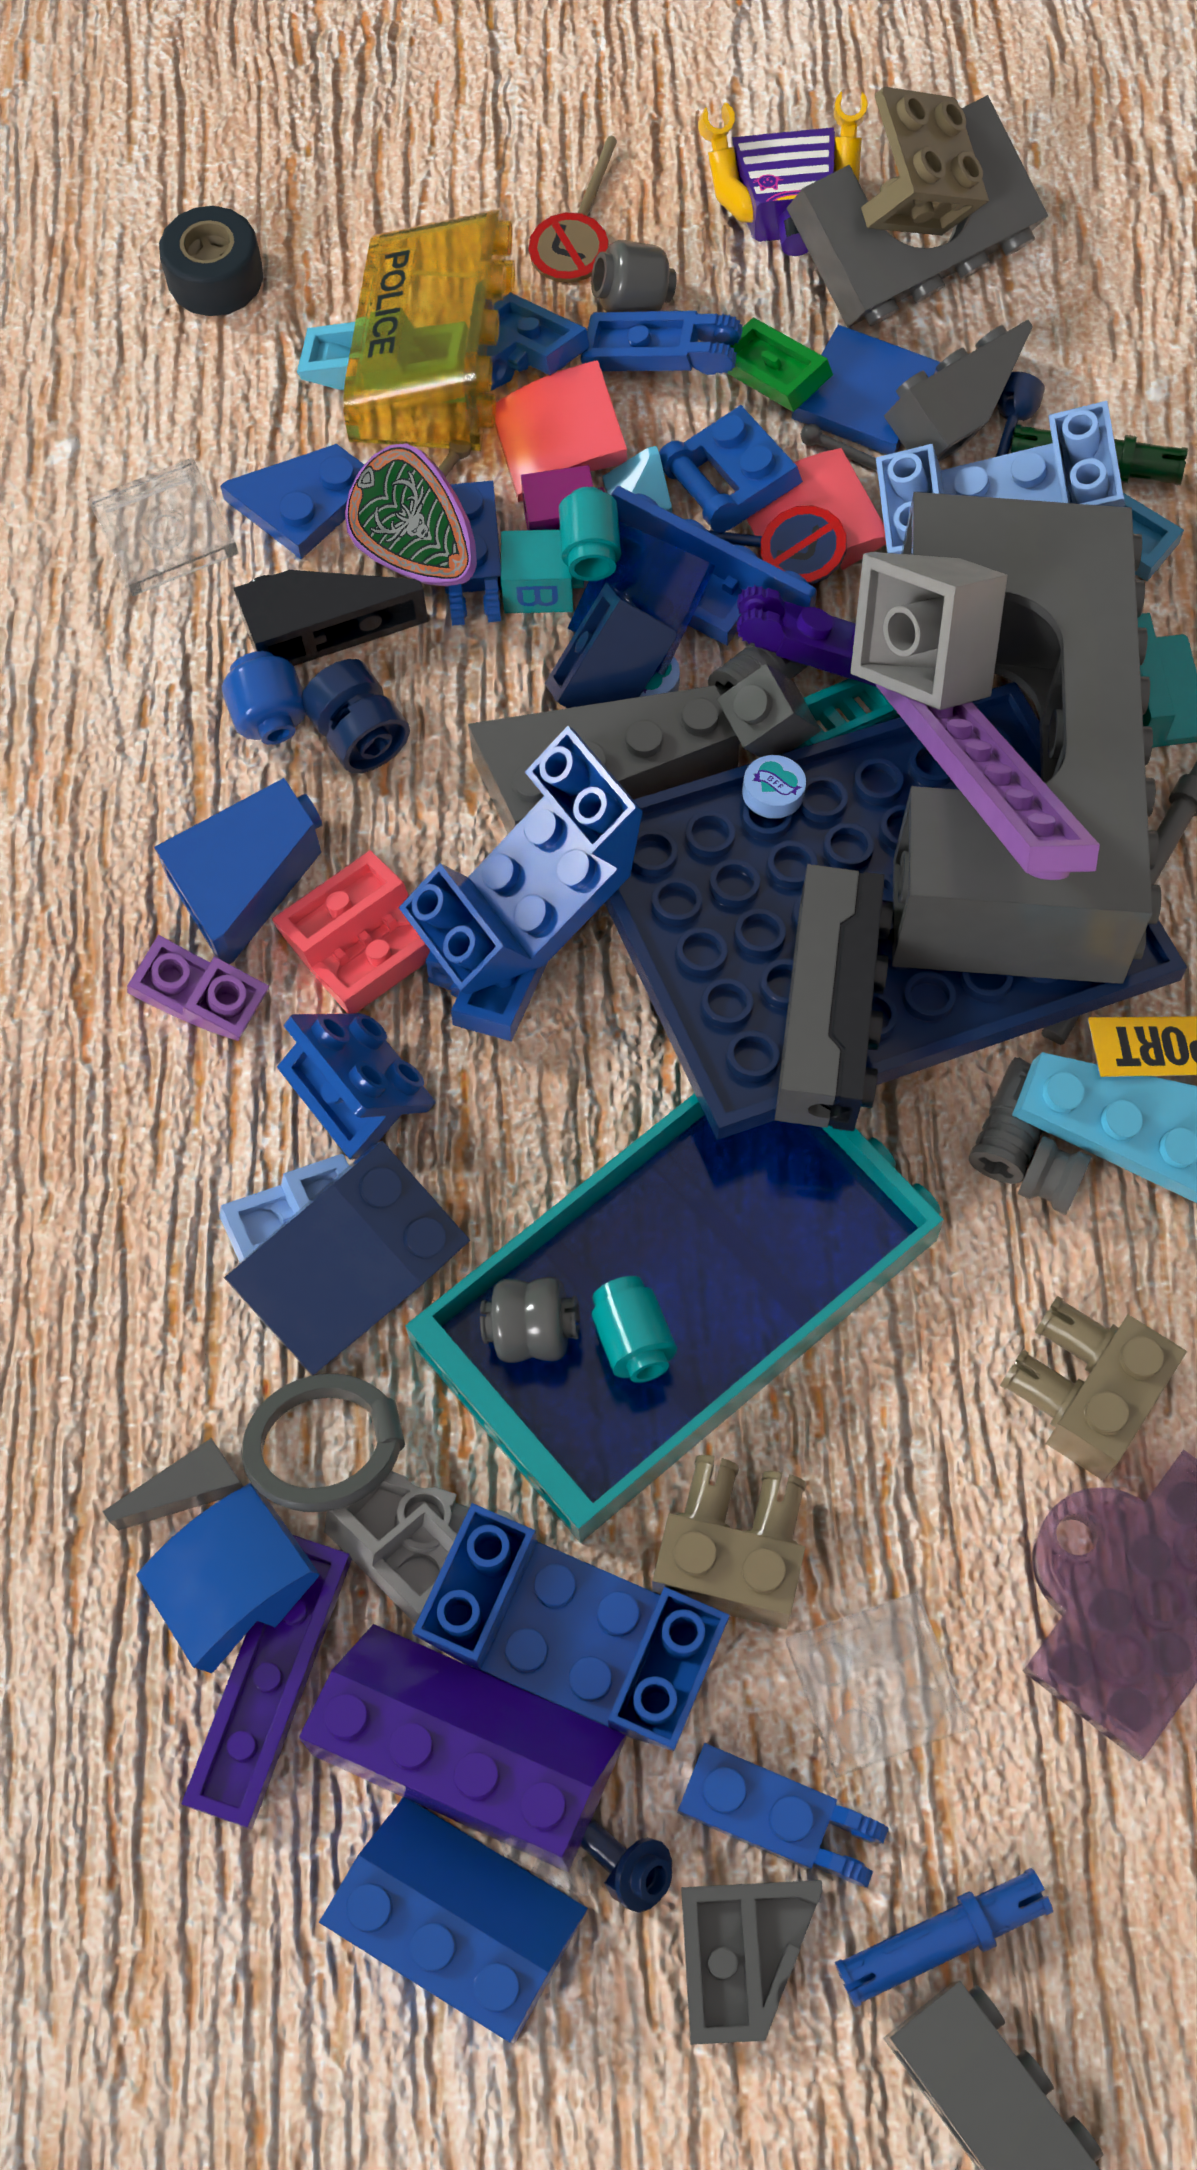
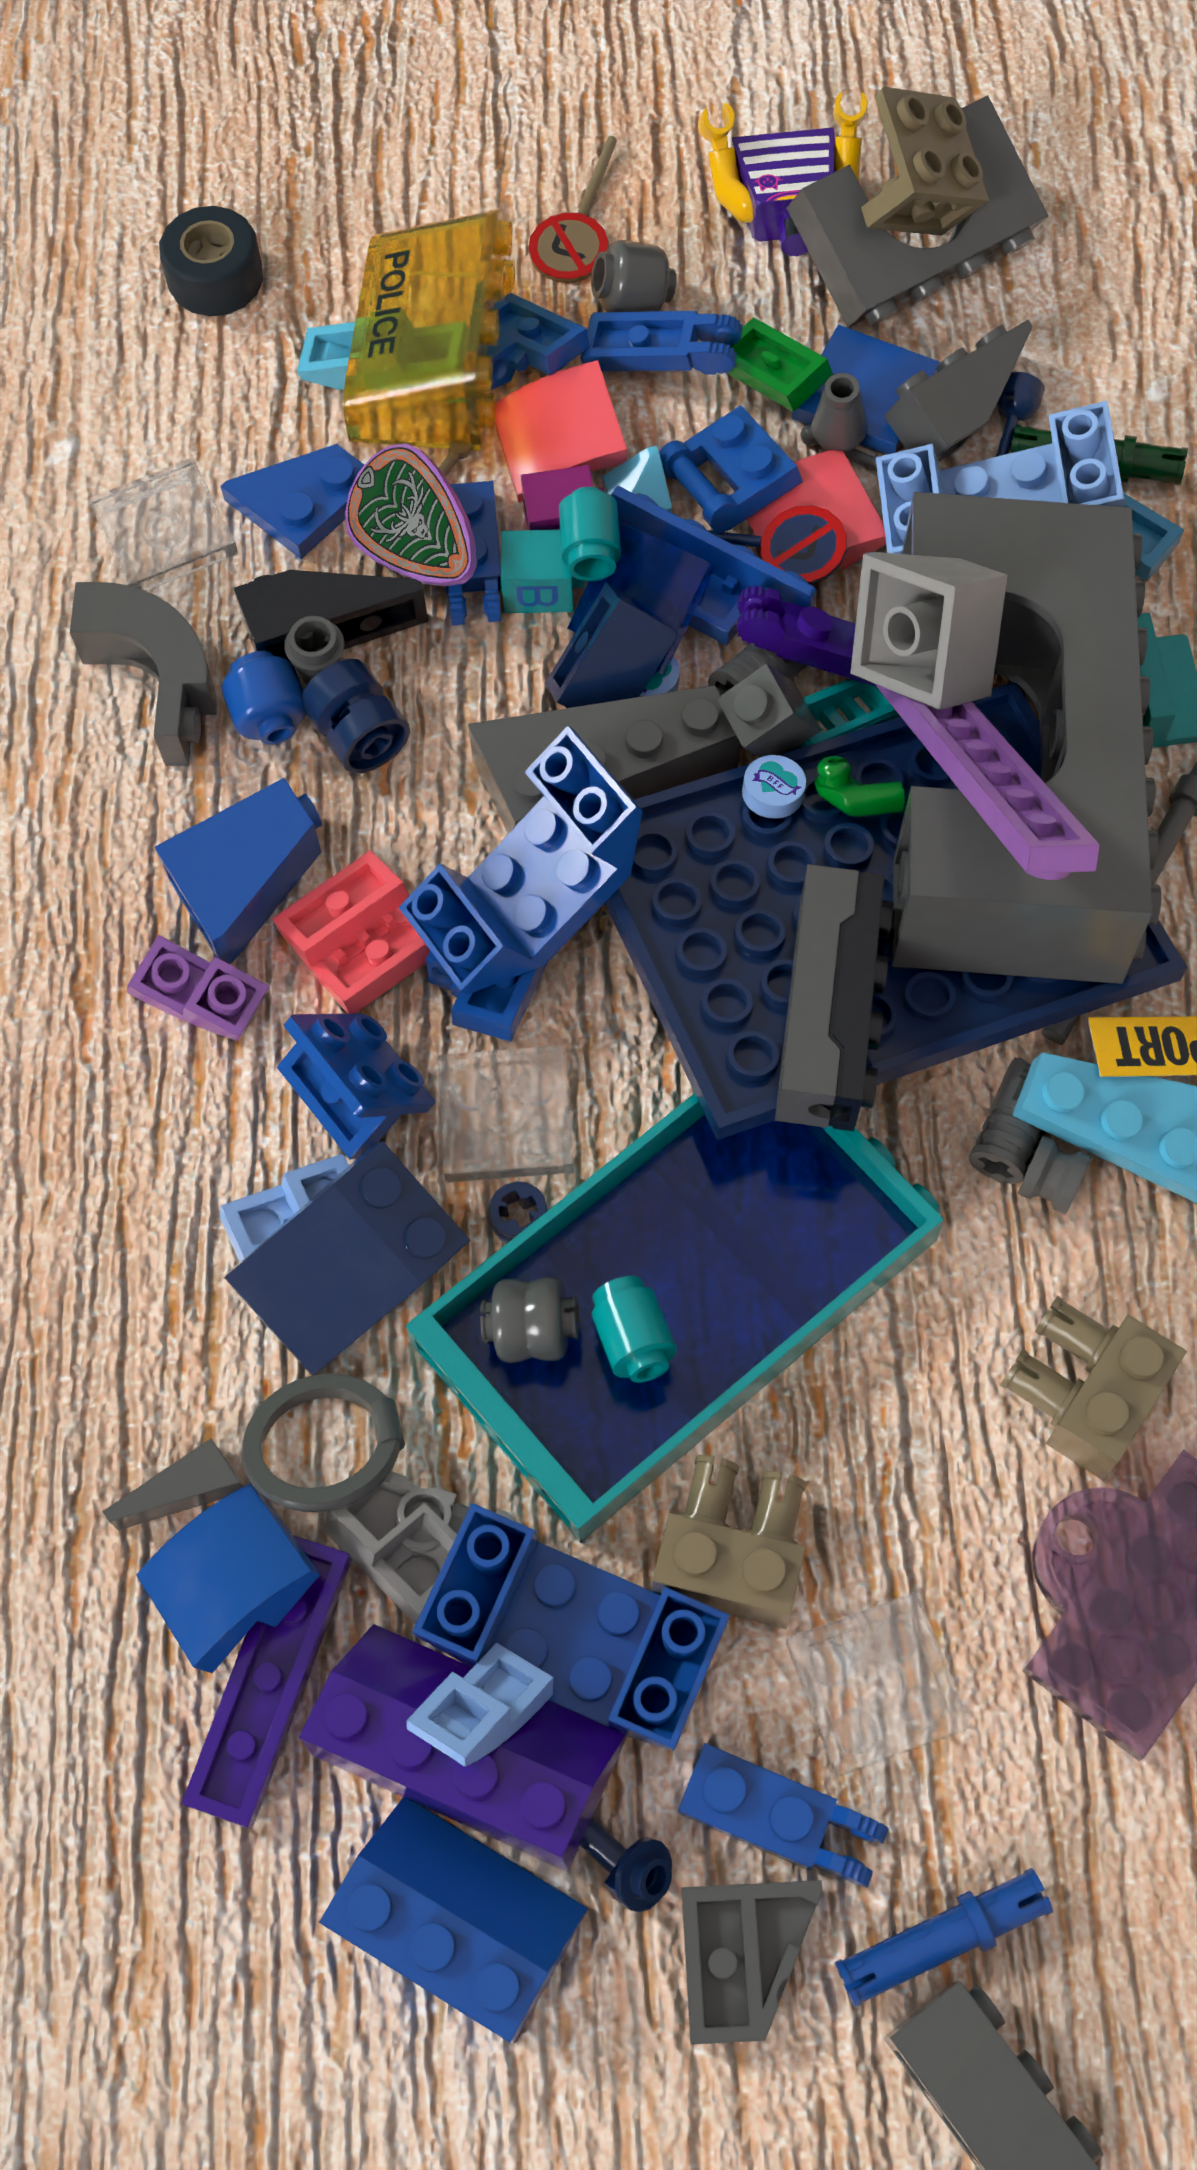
none -> dark grey arch [70,582,217,766]
none -> dark grey cone [285,616,344,686]
none -> light blue slope [407,1643,553,1767]
none -> clear plate [438,1045,574,1183]
none -> dark blue bush [489,1181,548,1244]
none -> dark grey cone [811,373,868,453]
none -> green arm [814,756,905,817]

